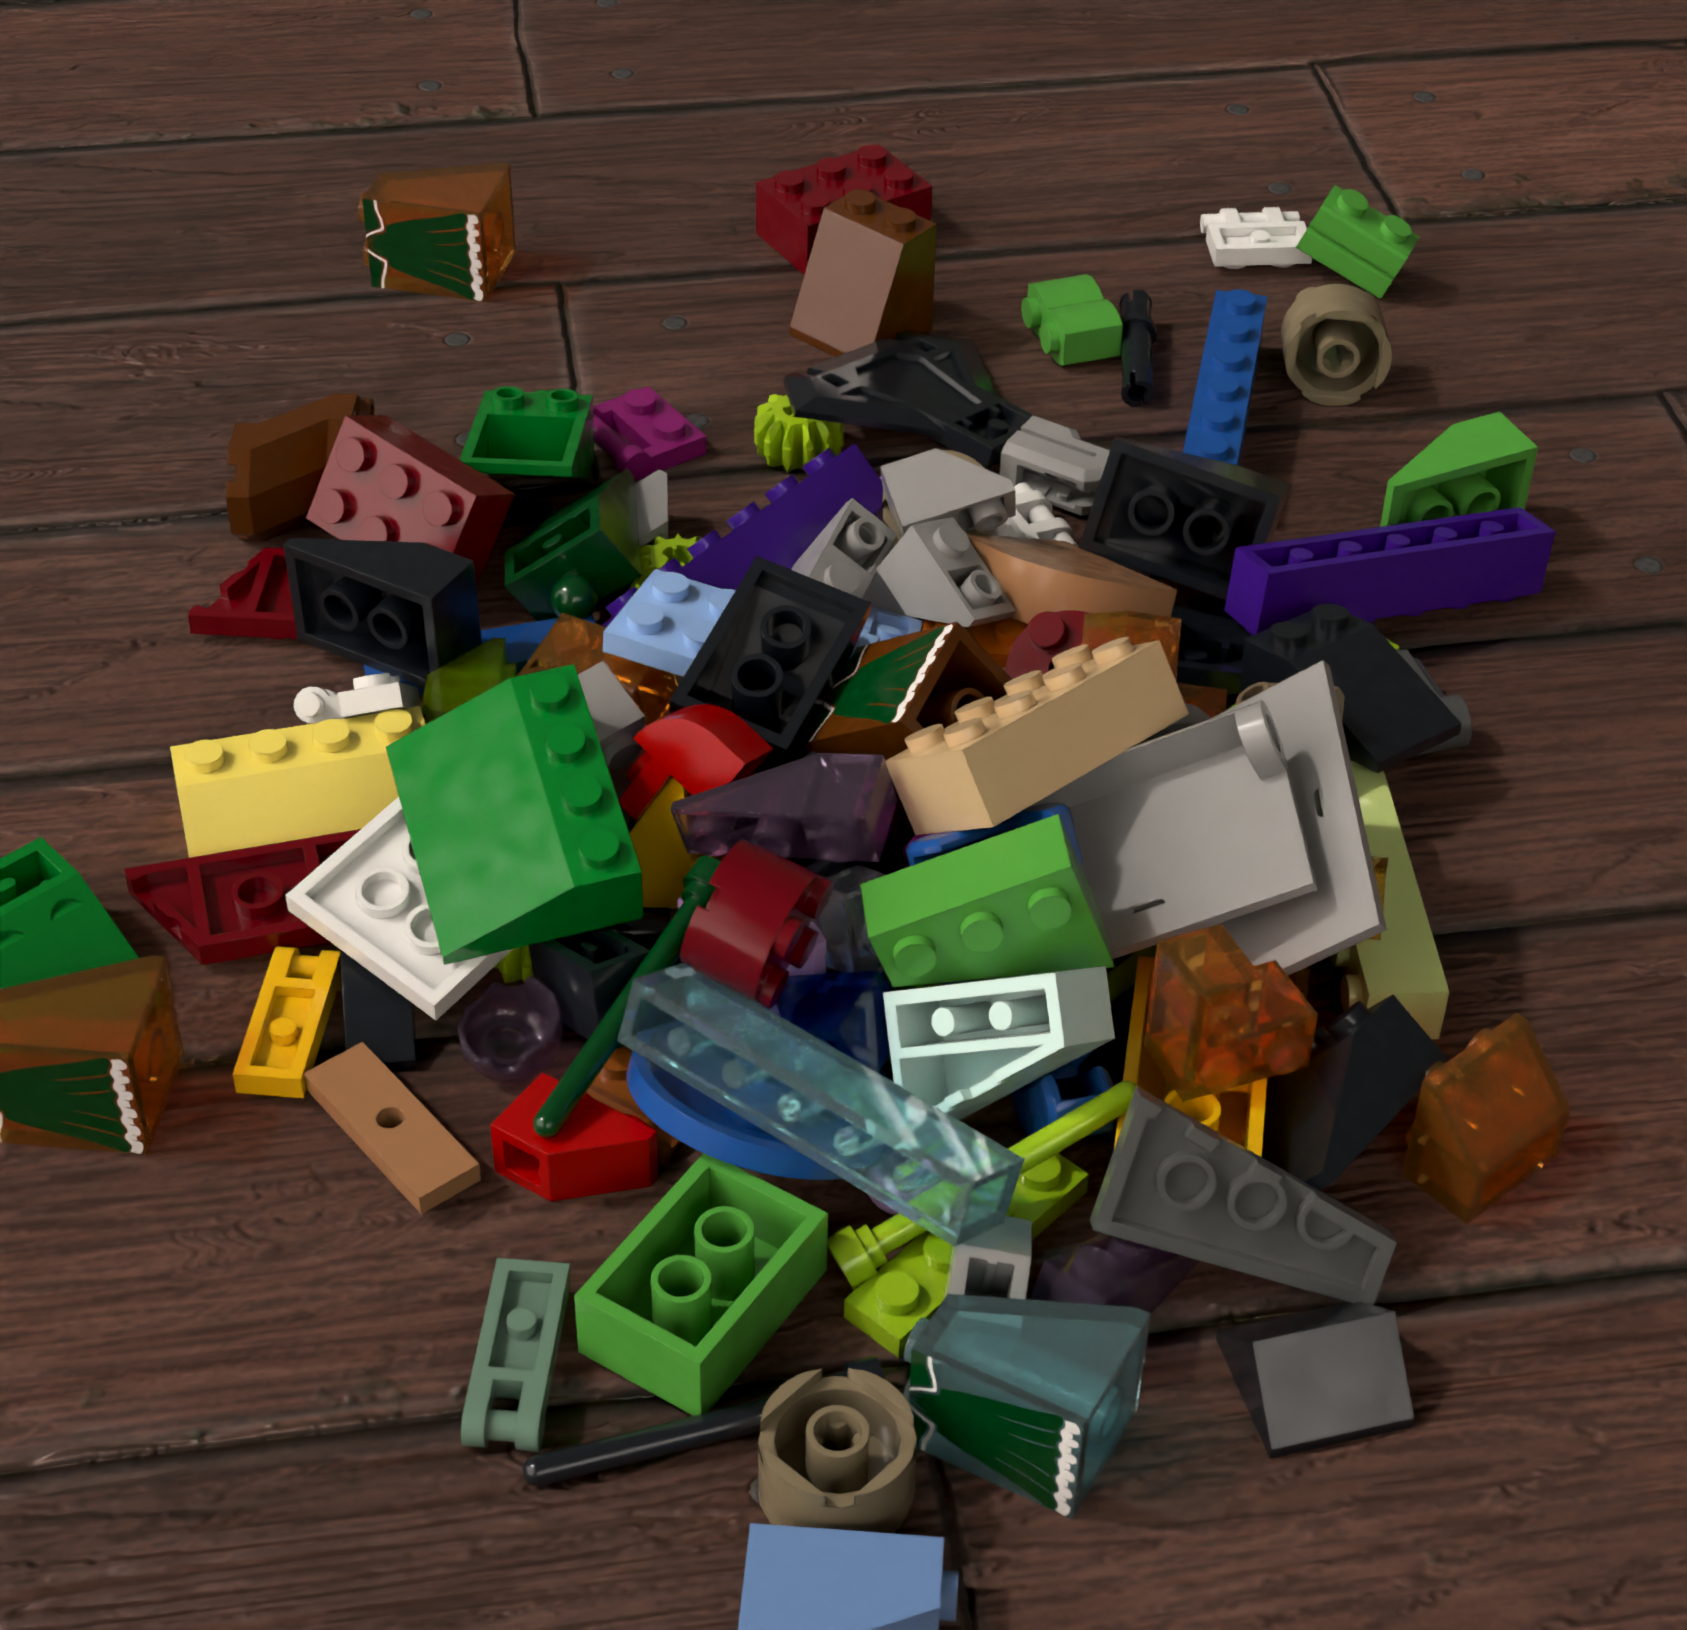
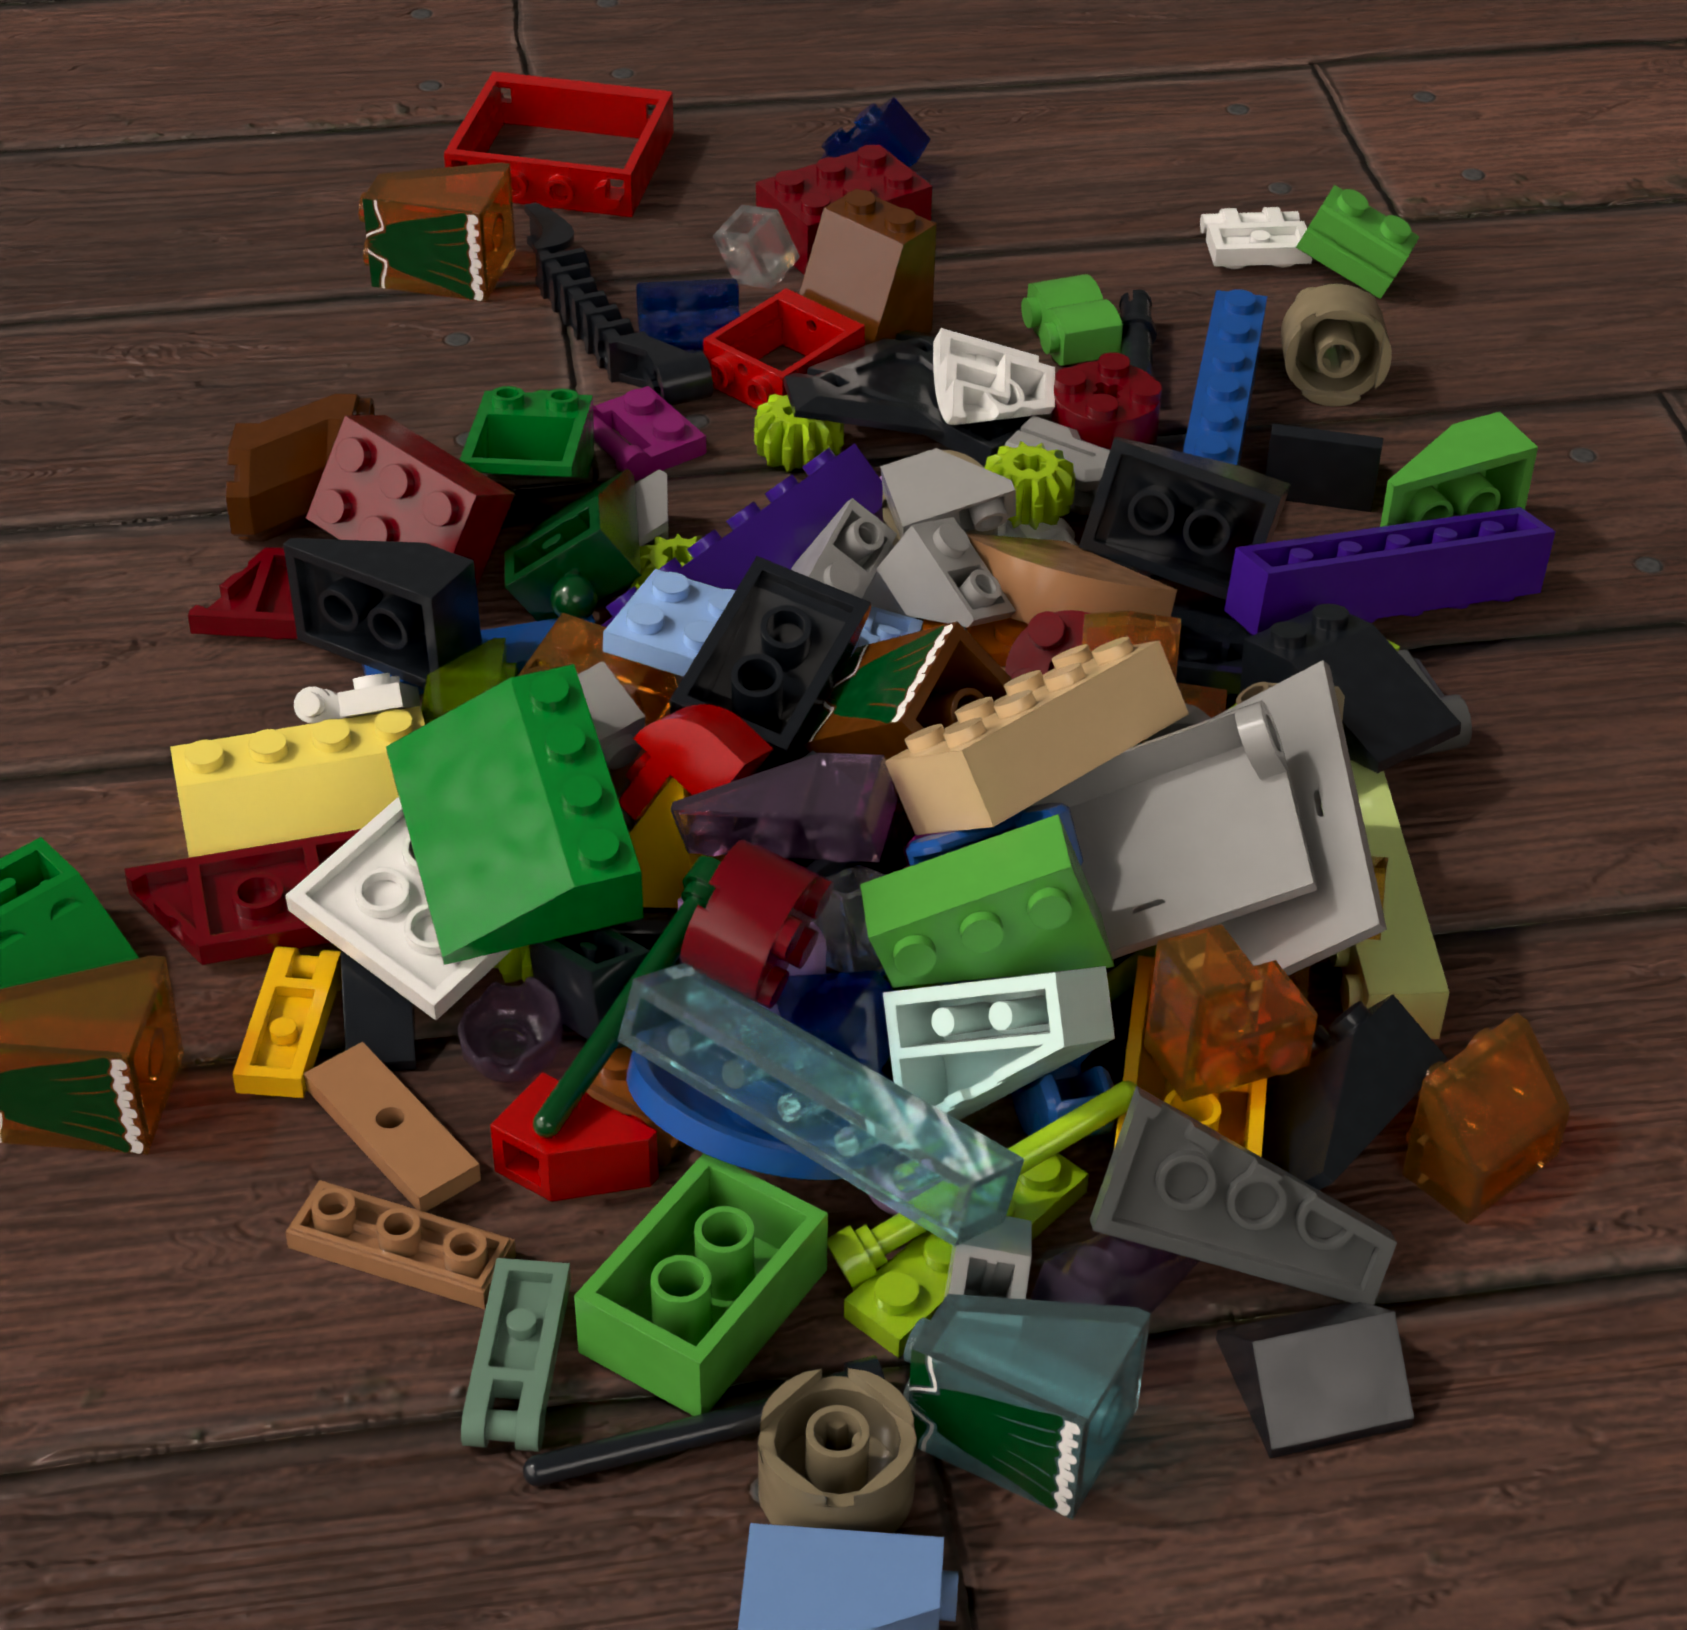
none -> medium nougat tile [285,1180,516,1309]
none -> red window [444,71,674,217]
none -> black piece [524,202,713,406]
none -> clear blue bracket [636,278,740,353]
none -> red window [703,288,865,409]
none -> clear brick [713,205,800,289]
none -> clear blue slope [821,97,931,167]
none -> white slope [933,328,1055,425]
none -> lime gear [984,441,1076,530]
none -> dark red brick [1051,352,1162,450]
none -> black slope [1265,424,1383,512]

